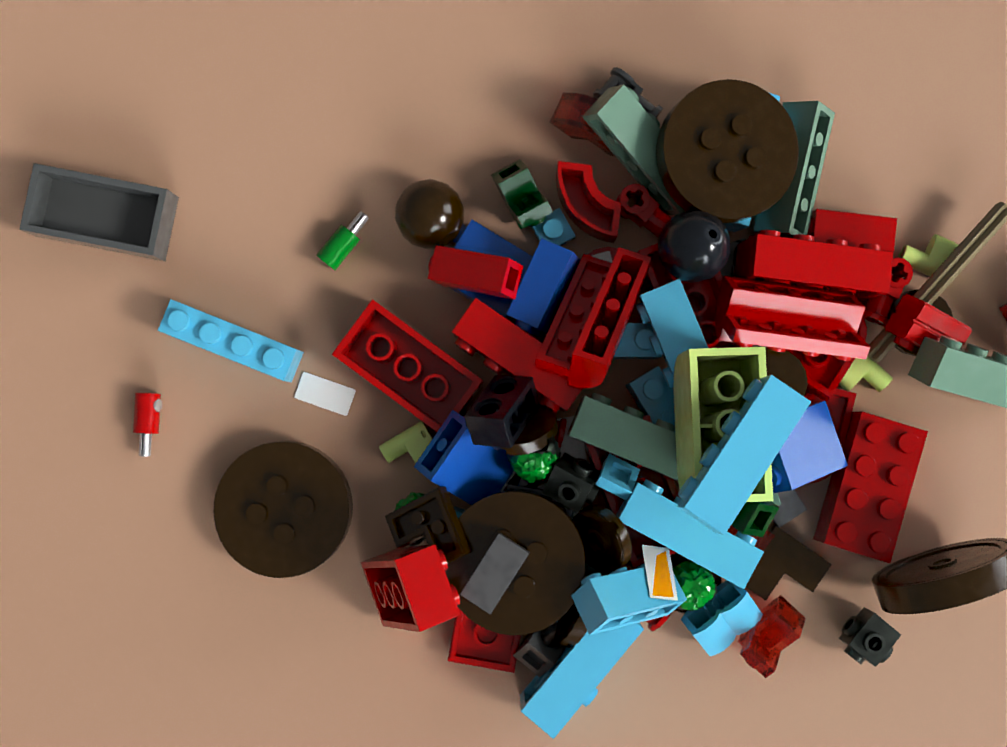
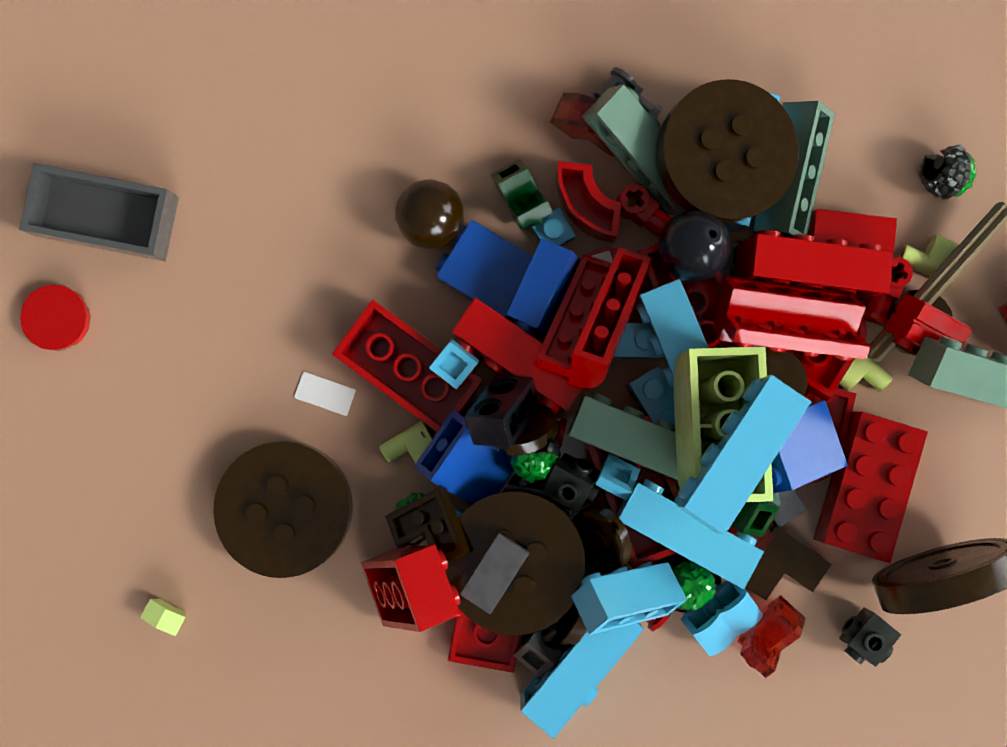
red piece [133,393,162,457] -> none
medium azure brick [158,299,304,383] -> none
green piece [316,212,369,271] -> none
red brick [427,245,523,300] -> none
sticker [642,545,678,601] -> none
none -> red tile [20,284,91,351]
none -> yellowish green piece [140,599,185,636]
none -> medium azure plate [429,339,479,389]
none -> pearl dark grey piece [919,144,977,199]

